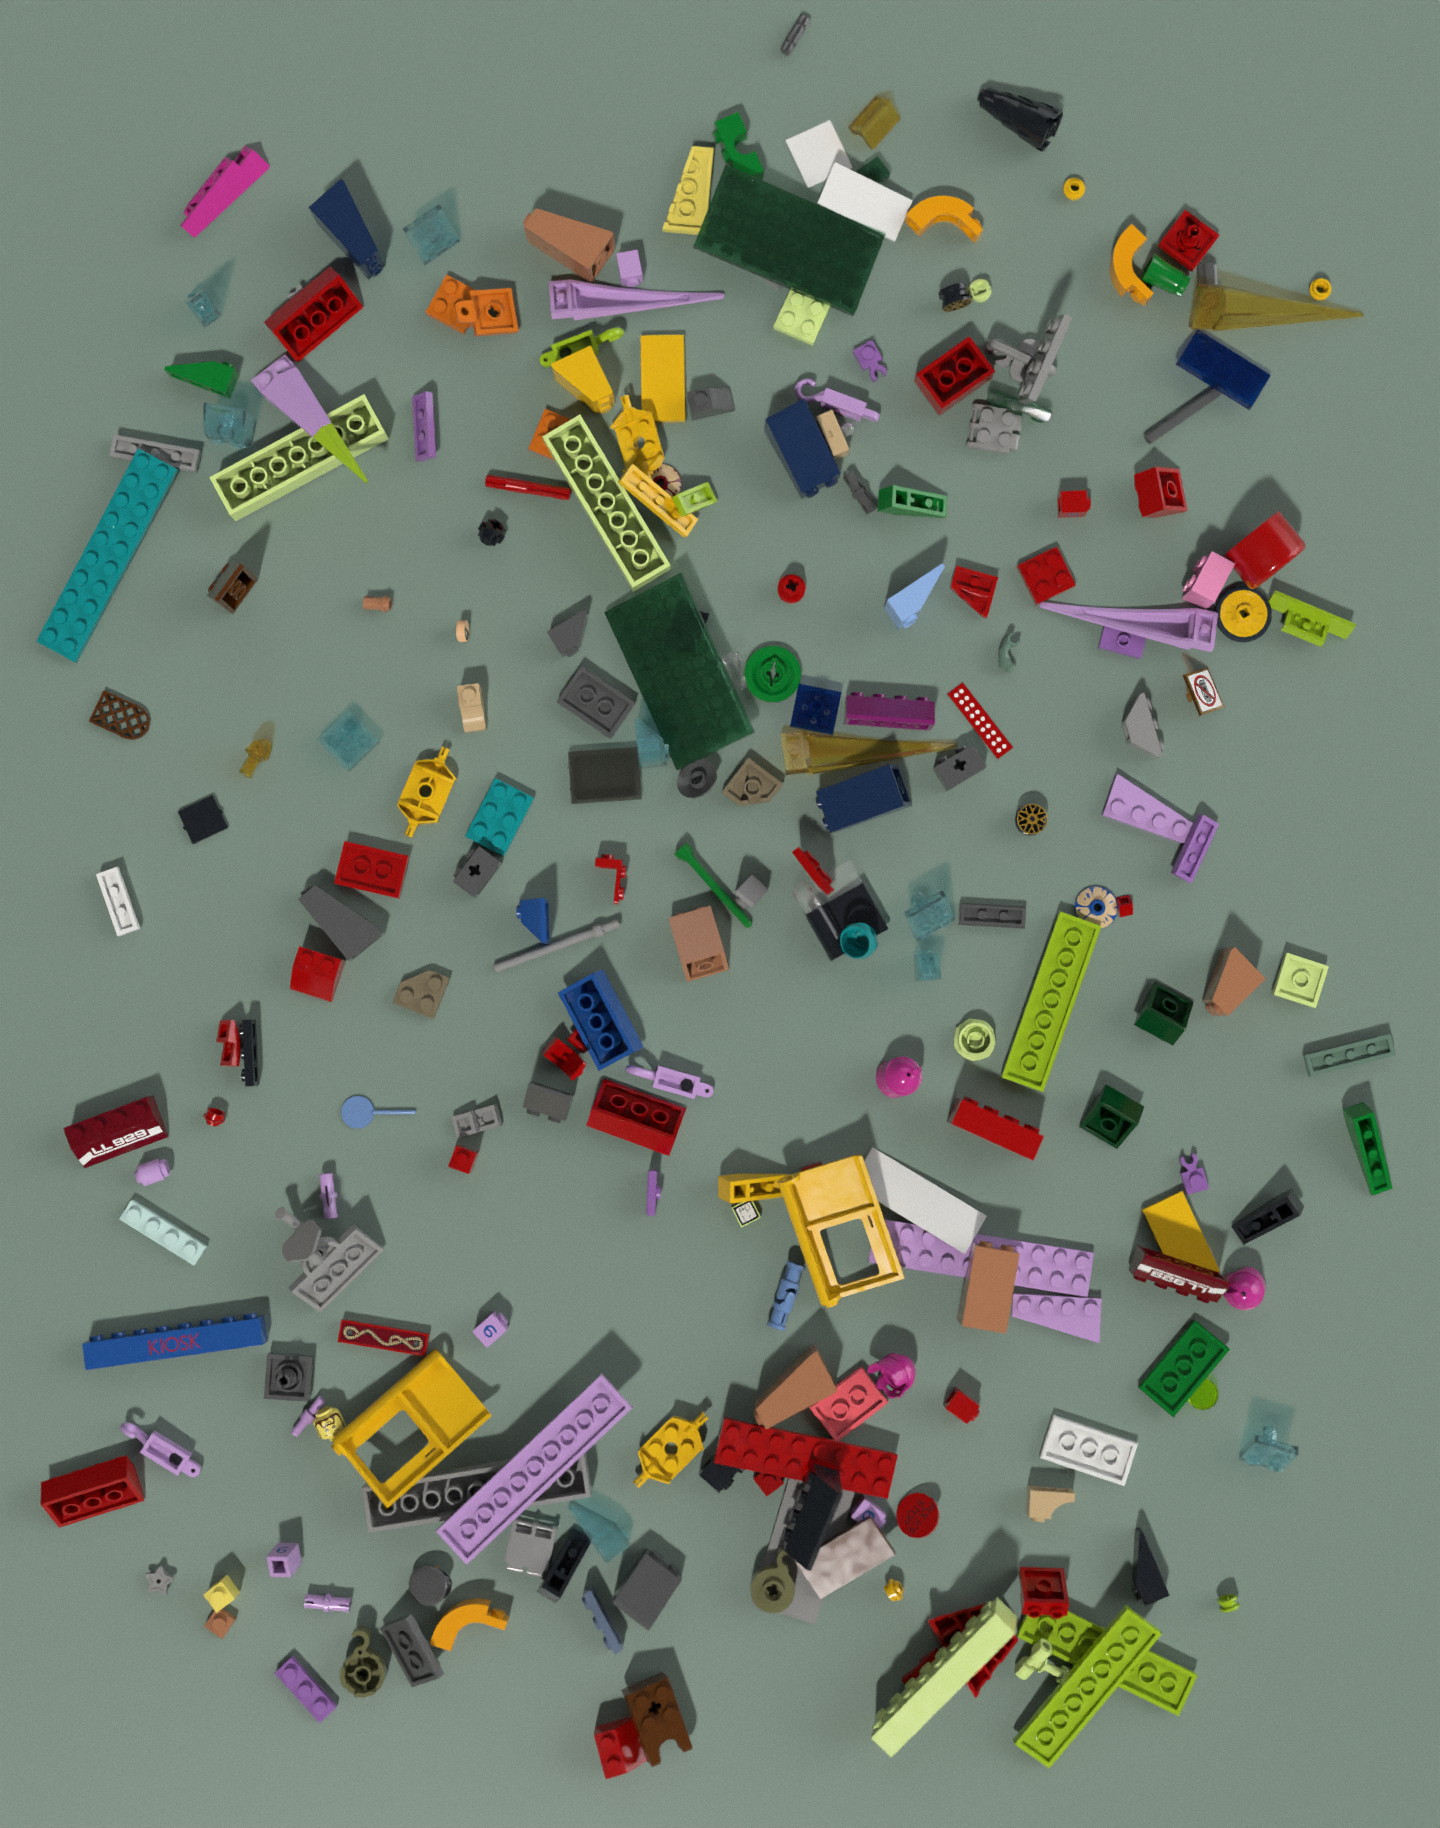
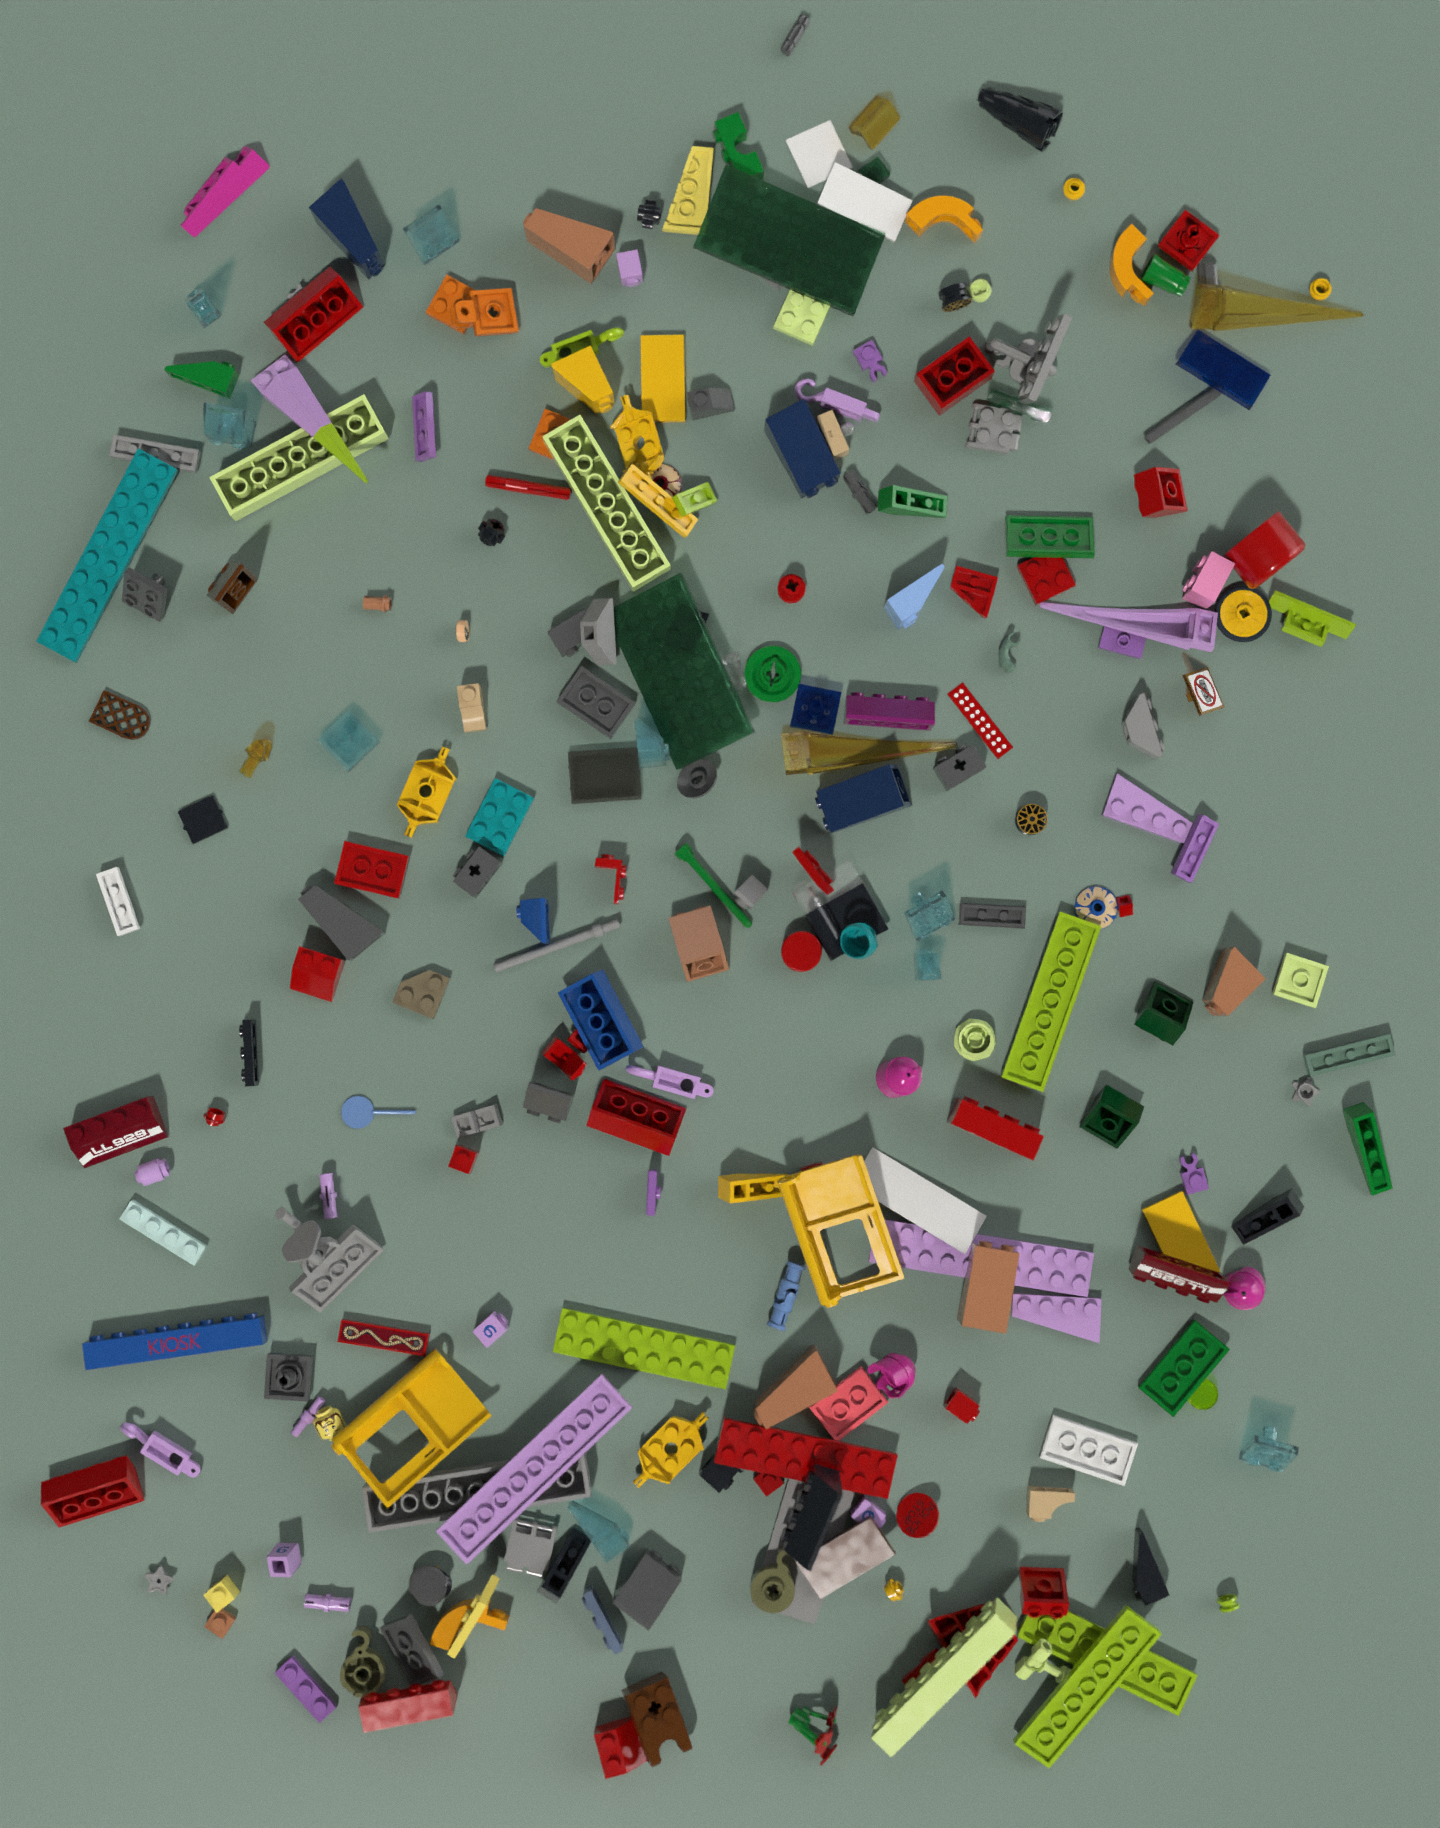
red slope [216,1020,240,1067] -> none
lavender plate [549,279,724,321] -> none
dark tan plate [722,758,783,806] -> none
tile [731,1201,761,1228] -> none
red brick [1057,490,1091,518] -> none
none -> dark grey plate [122,567,168,622]
none -> slope [358,1679,457,1733]
none -> light yellow wing [447,1574,500,1659]
none -> lime plate [553,1307,735,1389]
none -> light grey slope [580,598,617,665]
none -> black gear [637,200,661,229]
none -> red head [781,931,822,972]
none -> plant [788,1706,838,1766]
none -> green tile [1005,515,1095,559]
none -> light grey plate [1292,1077,1320,1106]

